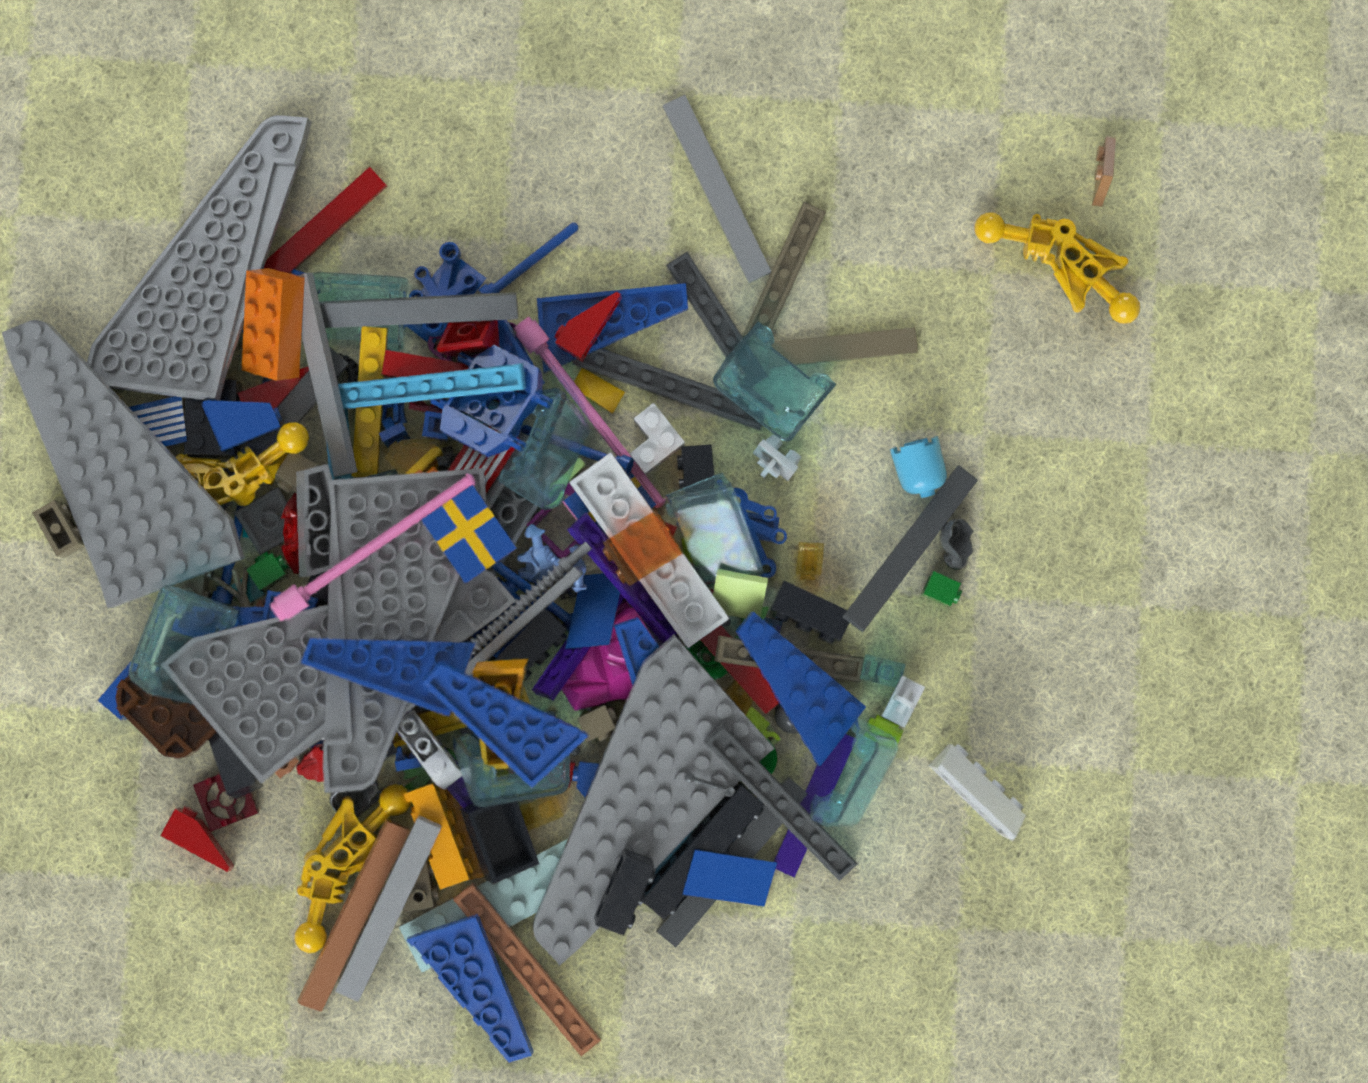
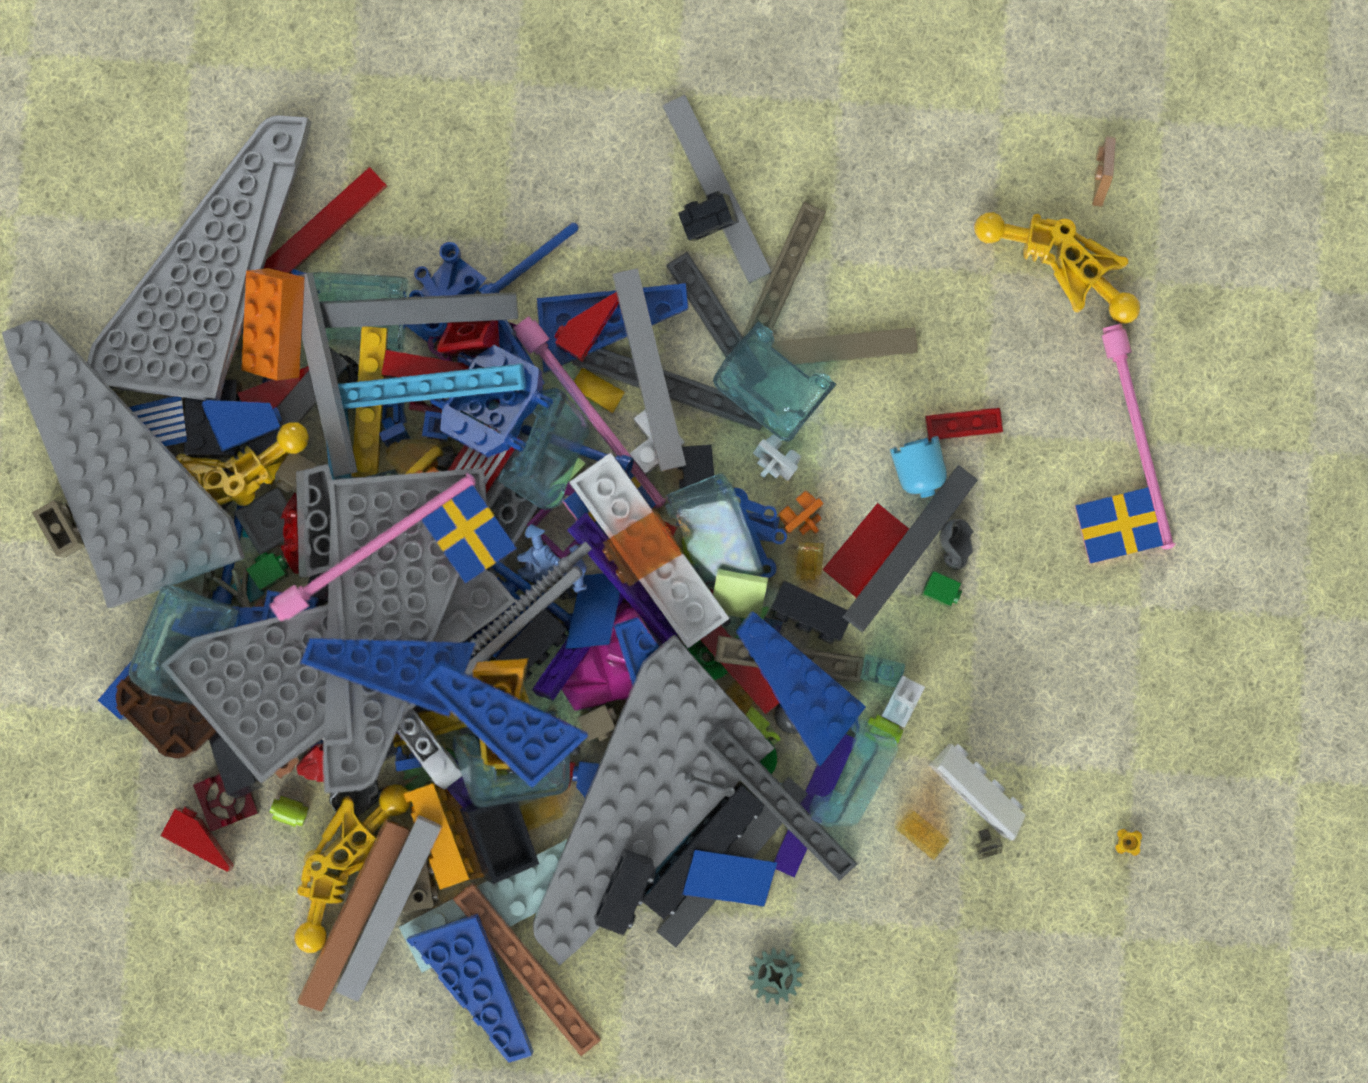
none -> lime brick [269,795,309,827]
none -> light grey tile [612,268,686,471]
none -> black brick [678,191,739,242]
none -> sand green gear [748,947,803,1004]
none -> orange hips [777,491,824,535]
none -> red sticker [822,503,909,598]
none -> clear yellow slope [895,809,949,860]
none -> red tile [925,407,1003,441]
none -> clear smoke tile [975,829,1003,860]
none -> flag [1075,324,1176,564]
none -> yellow plate [1115,829,1142,856]

